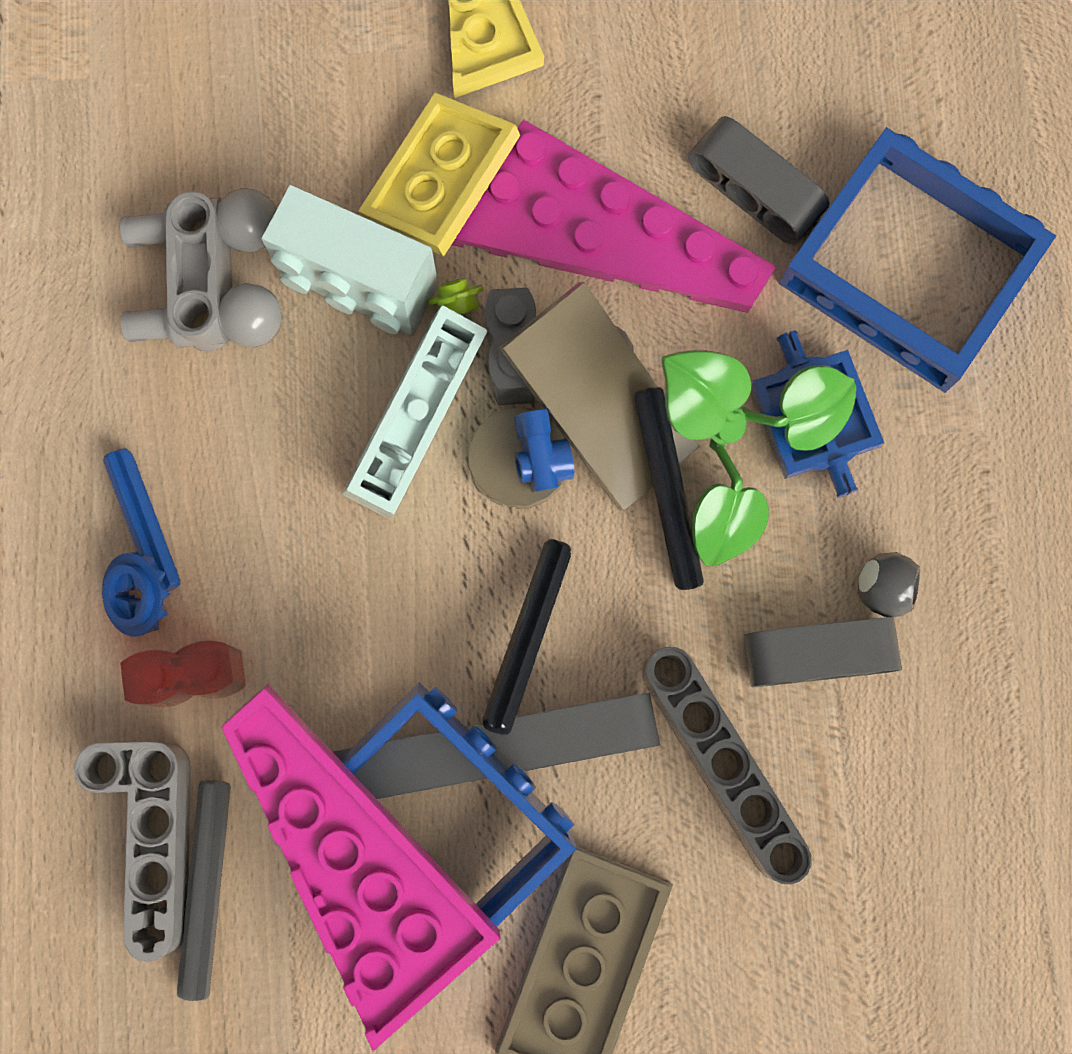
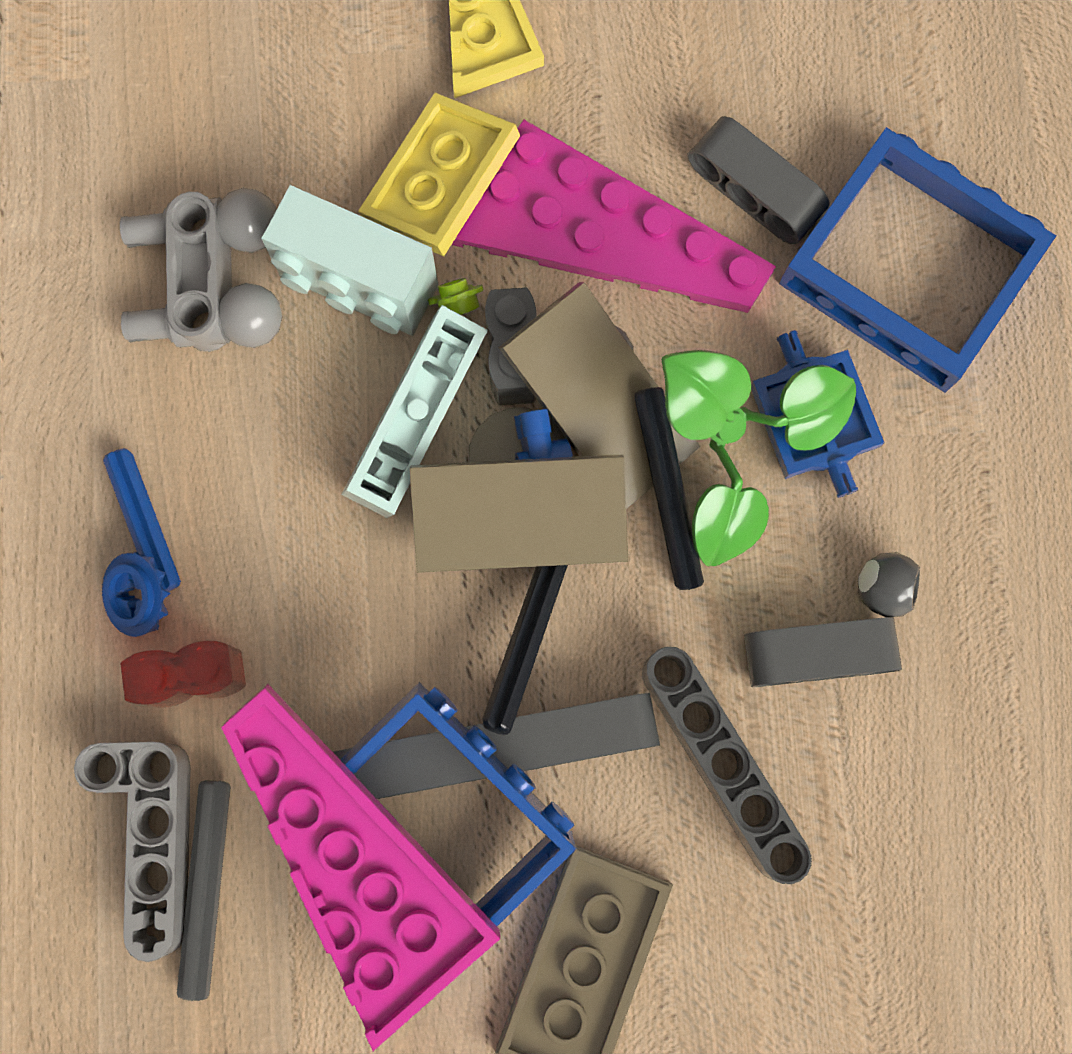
none -> dark tan tile [410,454,628,573]

